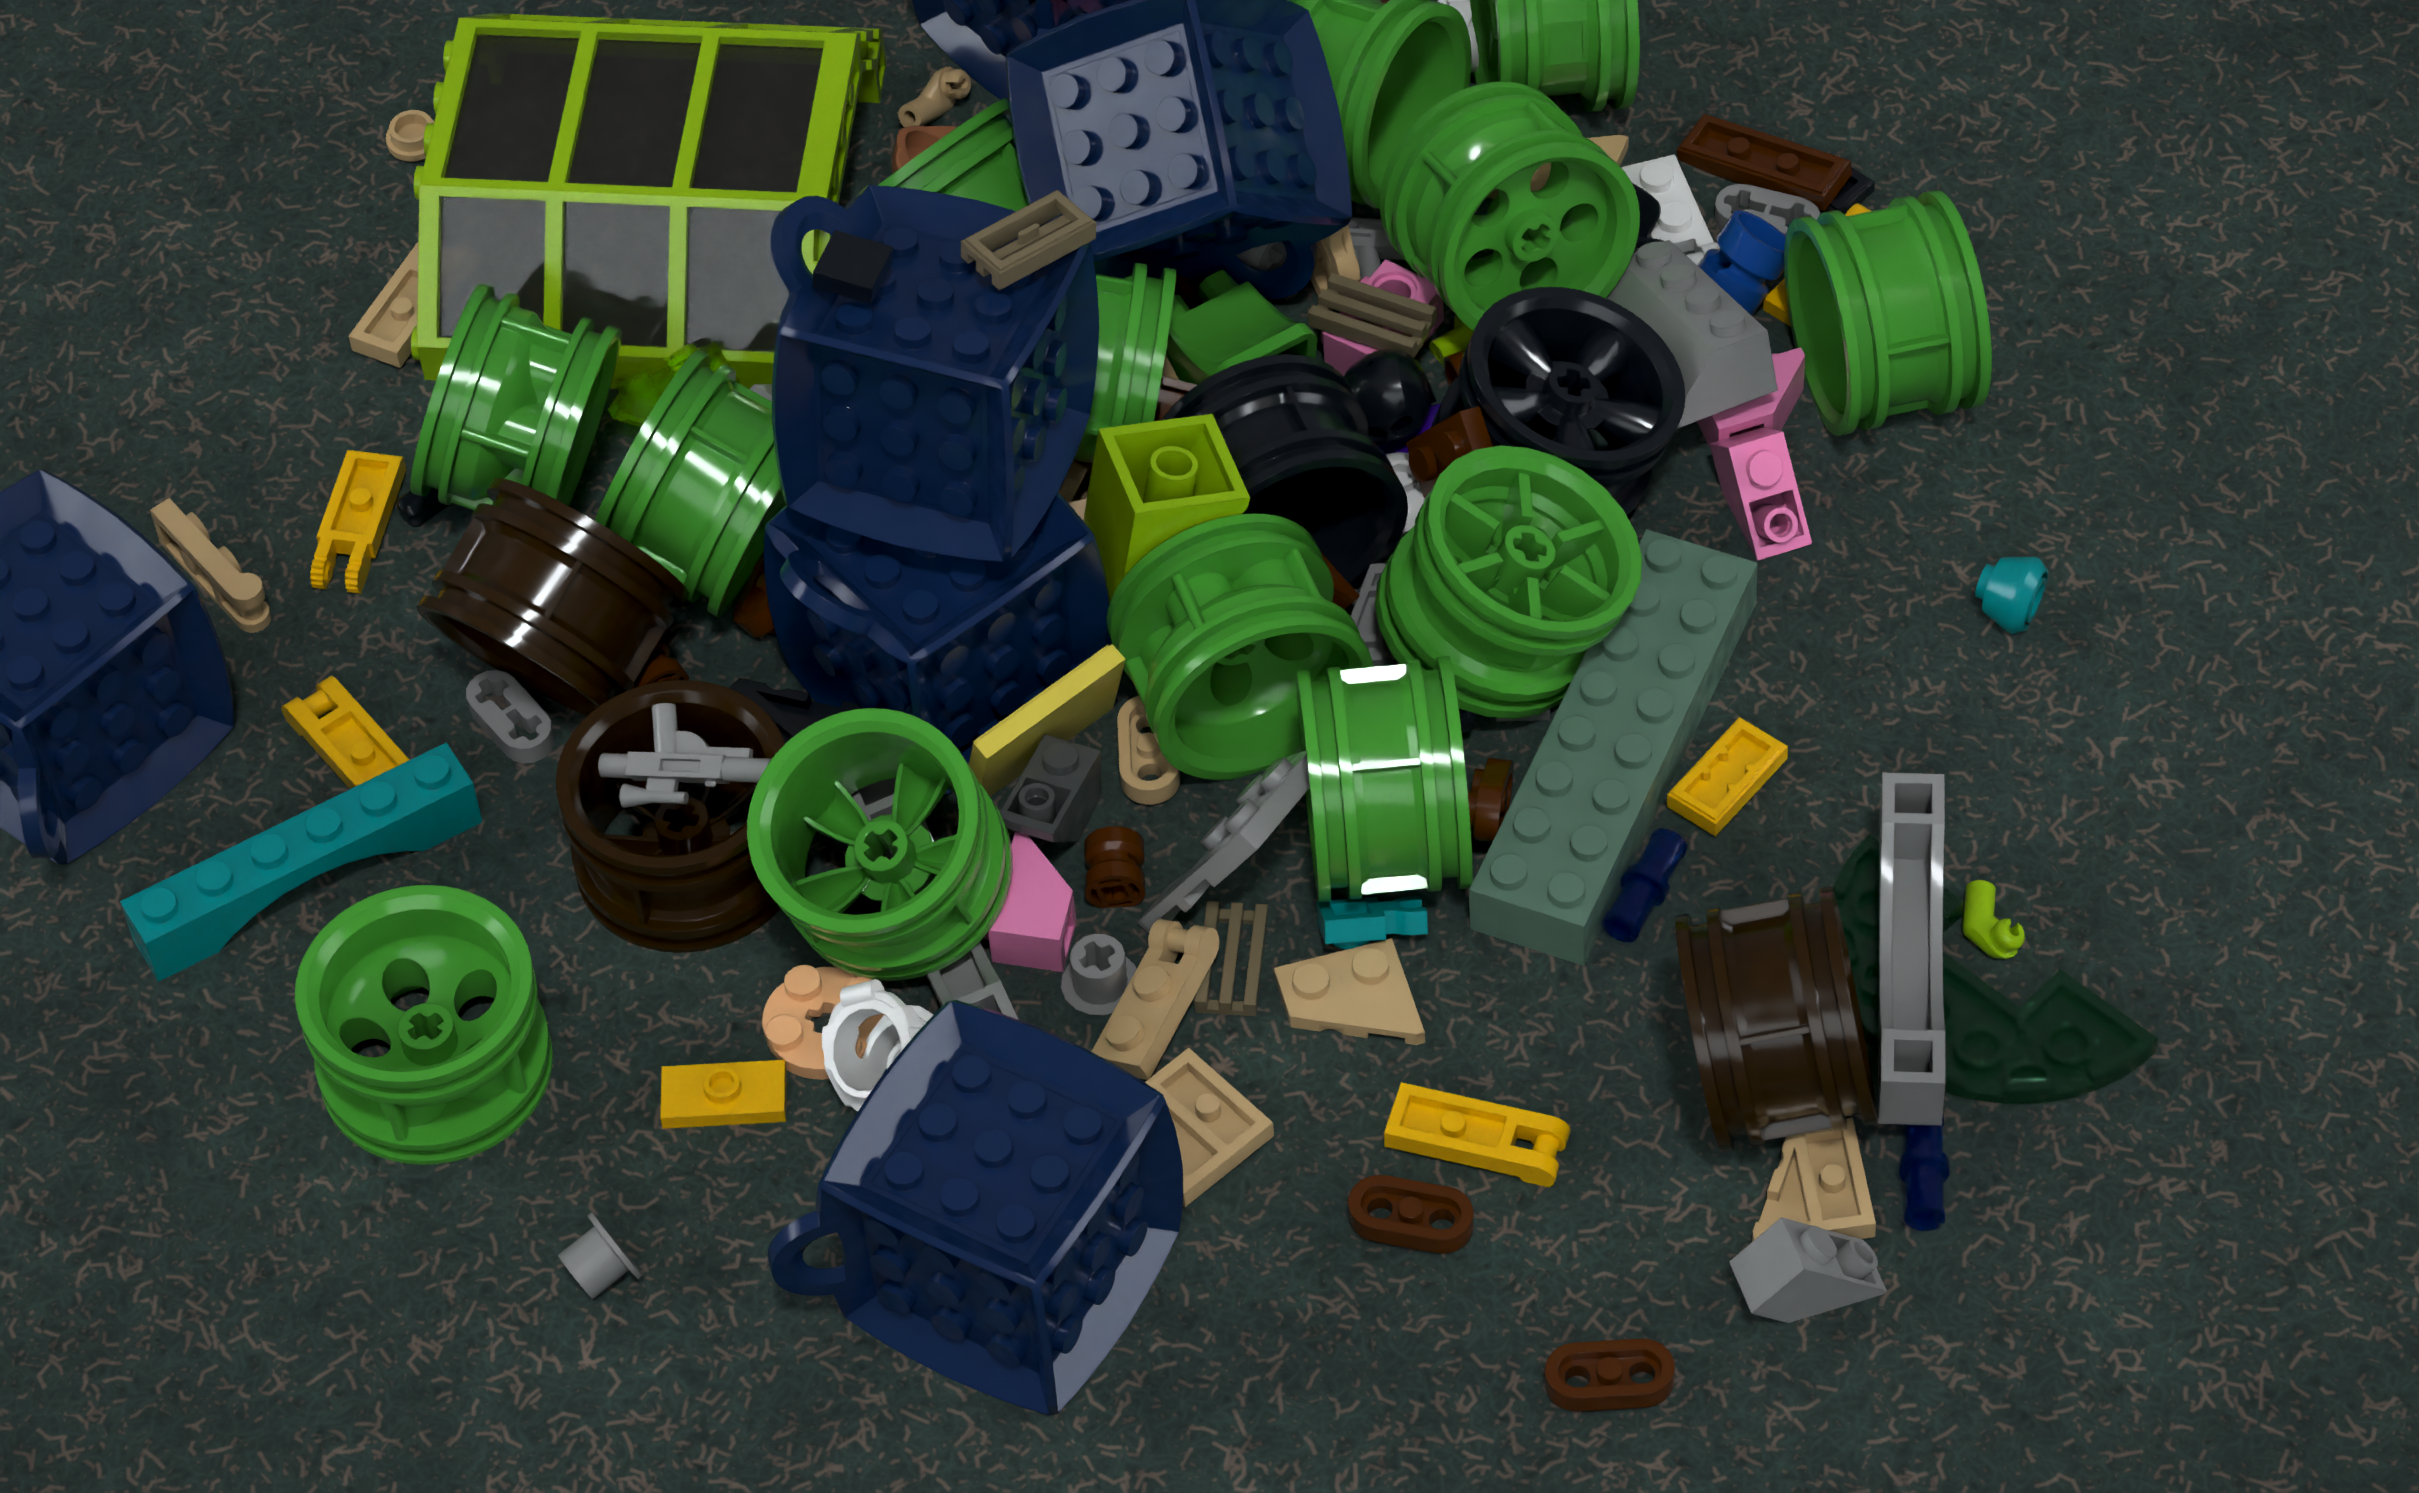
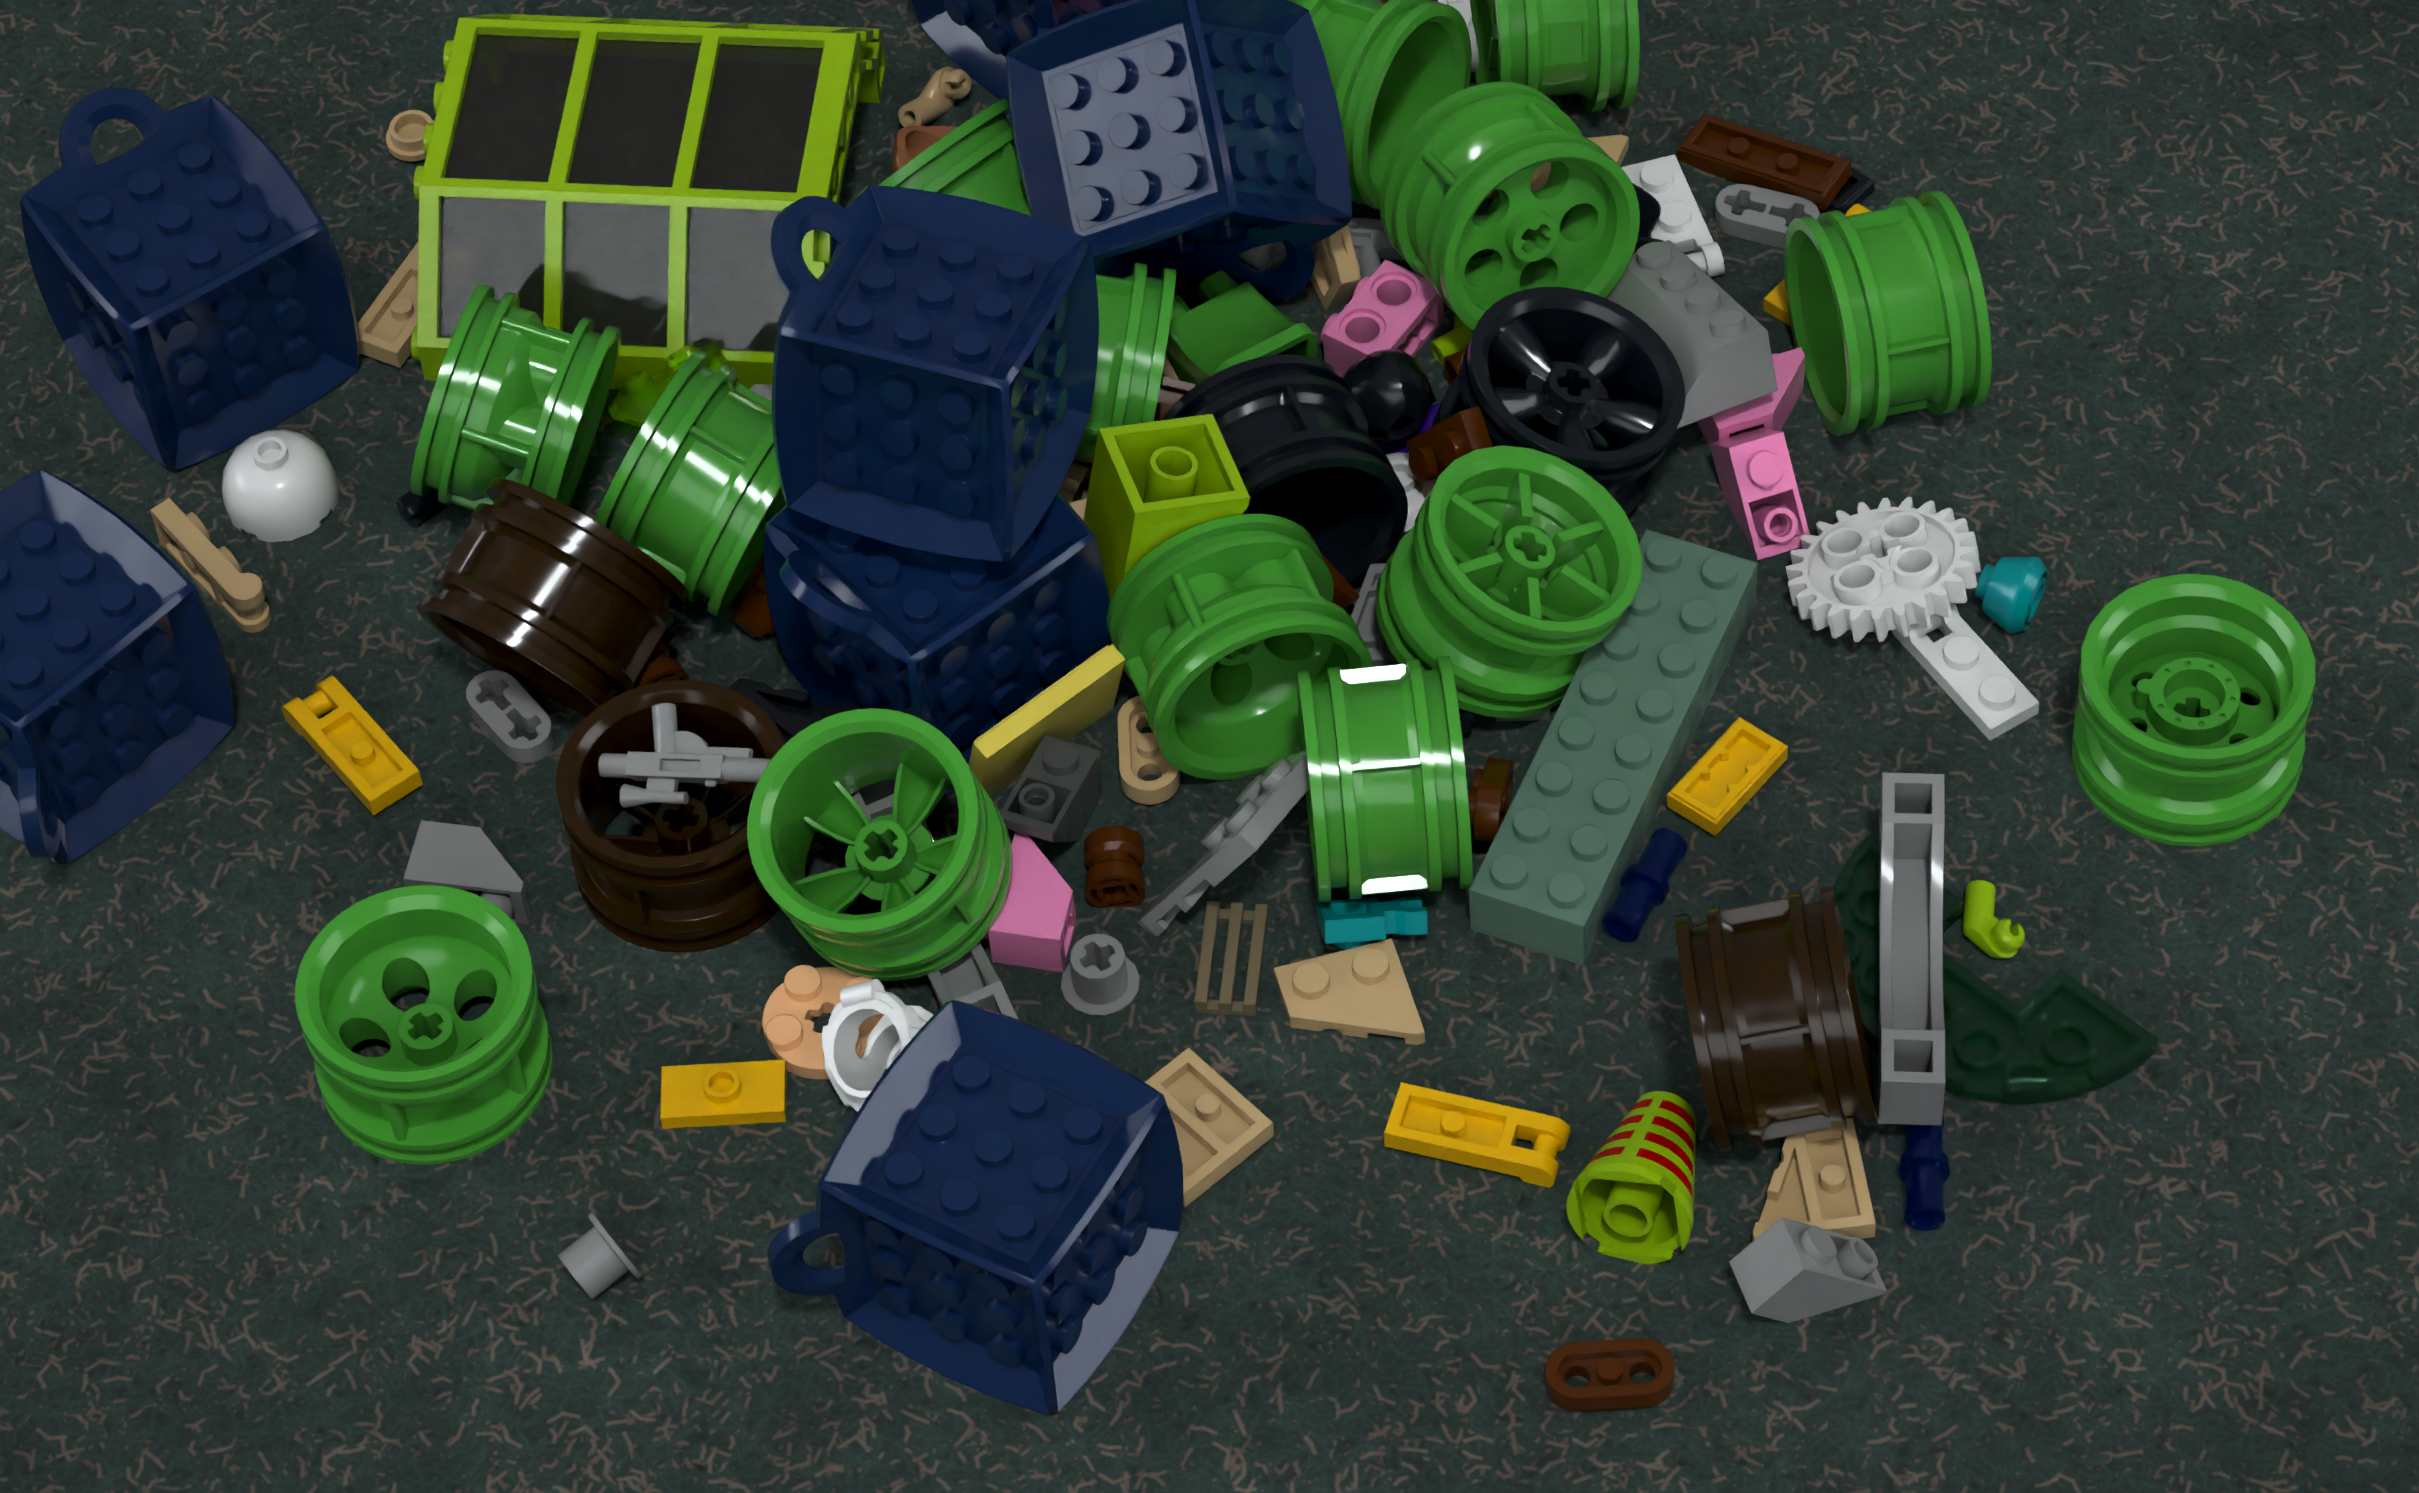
teal arch [120,742,483,982] -> none
yellow hinge [310,450,407,594] -> none
black tile [812,230,893,304] -> none
dark tan tile [961,190,1096,291] -> none
tan plate [1091,919,1220,1080] -> none
dark tan tile [1308,273,1437,358] -> none
reddish brown plate [1348,1175,1474,1253] -> none
blue wheel [1697,210,1786,316] -> none
none -> dark blue piece [20,87,360,471]
none -> white cylinder [222,429,339,542]
none -> light grey slope [403,820,531,924]
none -> lime cone [1566,1091,1696,1265]
none -> white gear [1786,497,1981,642]
none -> white plate [1892,602,2039,741]
none -> bright green wheel [2072,574,2316,847]

